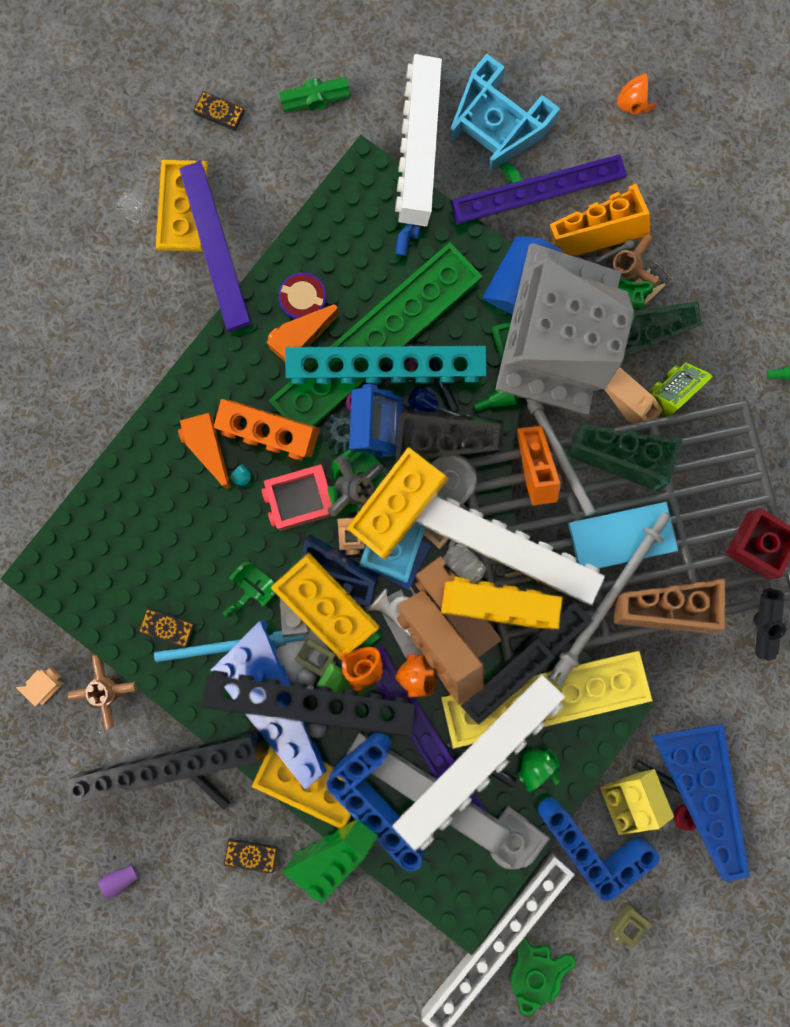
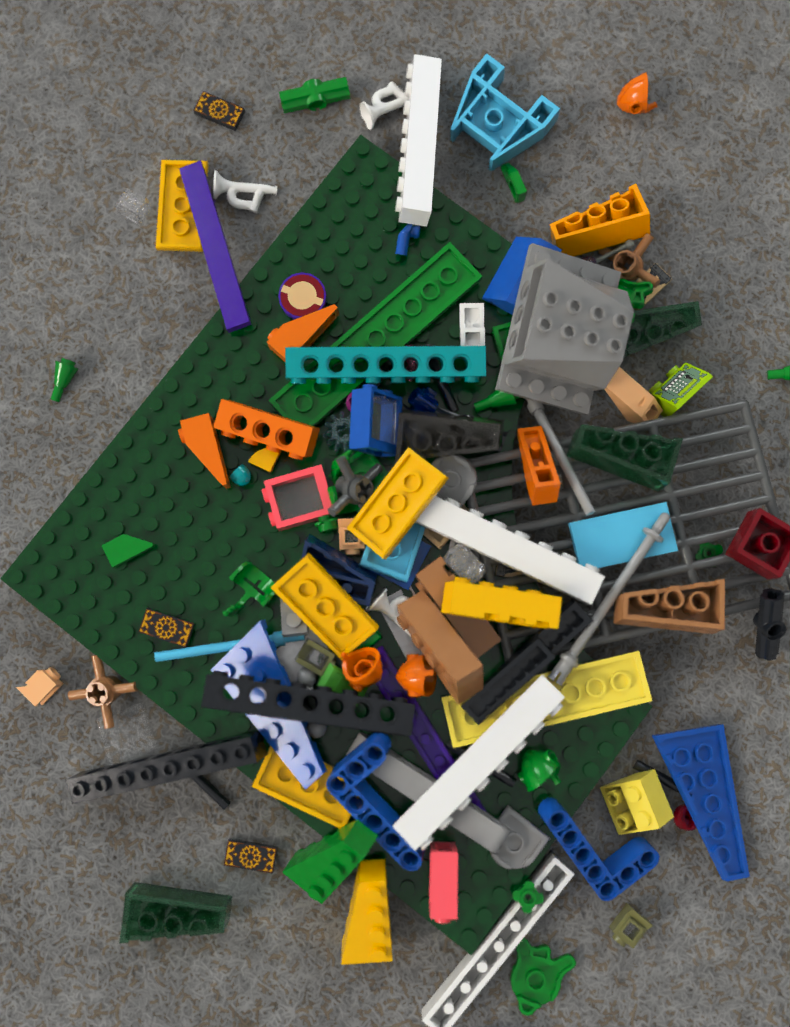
medium lavender cone [98,865,139,899] -> none
dark purple tile [450,154,627,225] -> none
none -> green cone [50,358,79,402]
none -> green tile [101,534,155,568]
none -> clear green wedge [119,882,233,944]
none -> white piece [213,170,277,213]
none -> yellow tile [248,448,281,473]
none -> green plate [315,515,339,534]
none -> yellow wedge [341,859,392,965]
none -> white piece [360,81,408,130]
none -> coral window [429,842,458,923]
none -> white slope [459,303,485,346]
none -> green plate [512,881,544,913]
none -> green plate [695,542,723,567]

